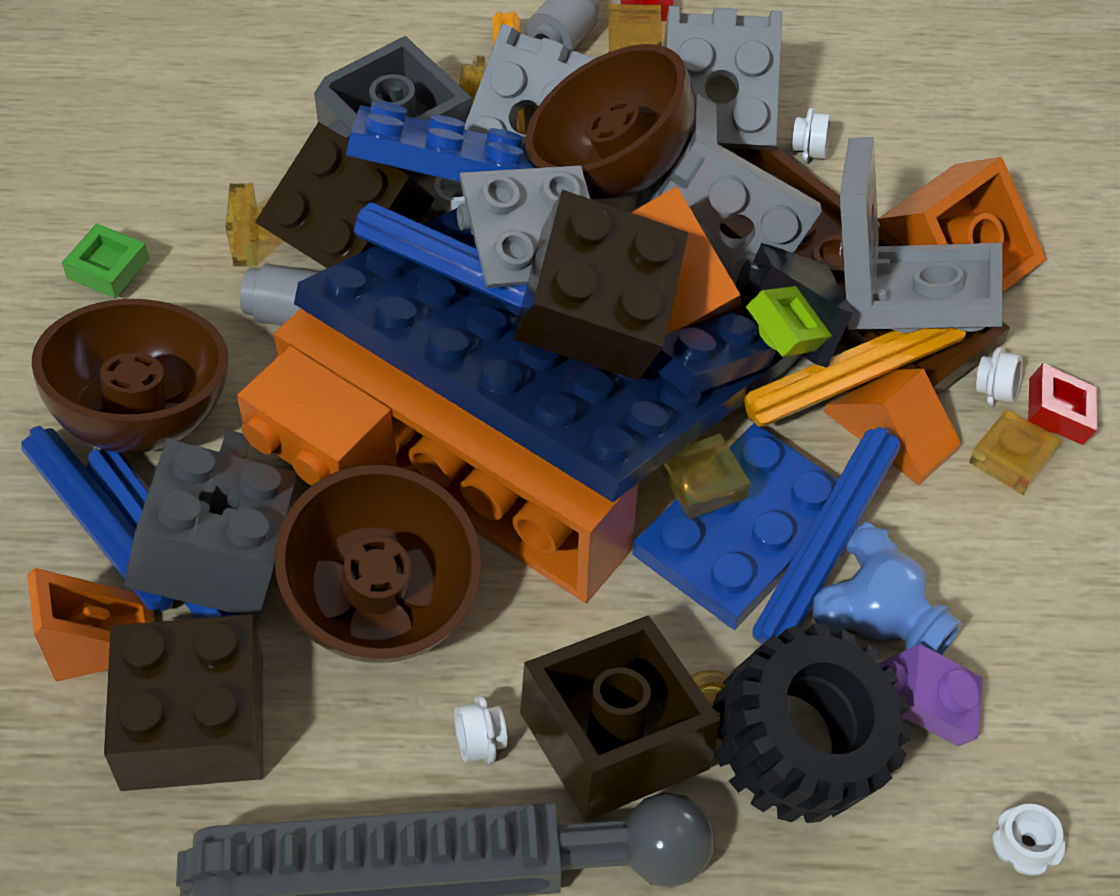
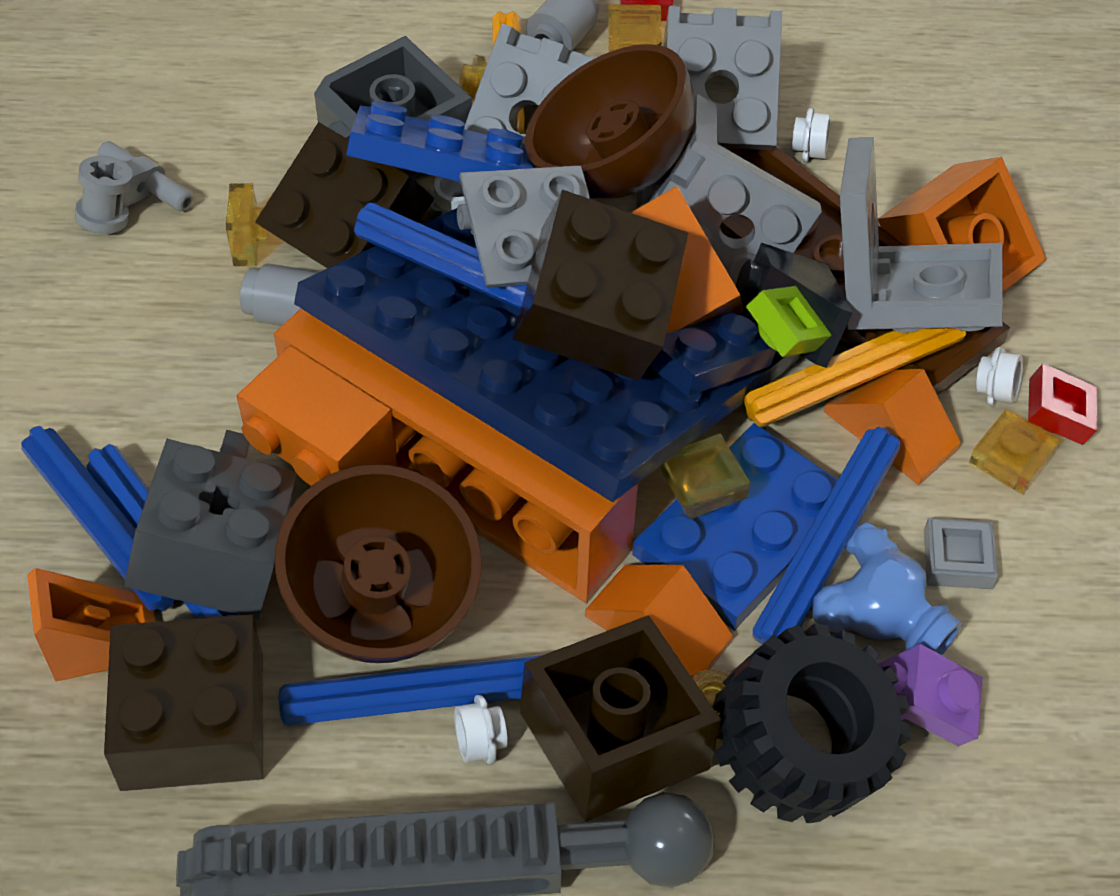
reddish brown piece [31,299,228,453] -> none
bright green plate [62,223,149,299] -> none
white plate [992,804,1065,876] -> none
none -> light grey piece [75,141,193,234]
none -> blue axle [278,655,542,726]
none -> orange slope [585,565,733,685]
none -> light grey tile [924,518,998,589]

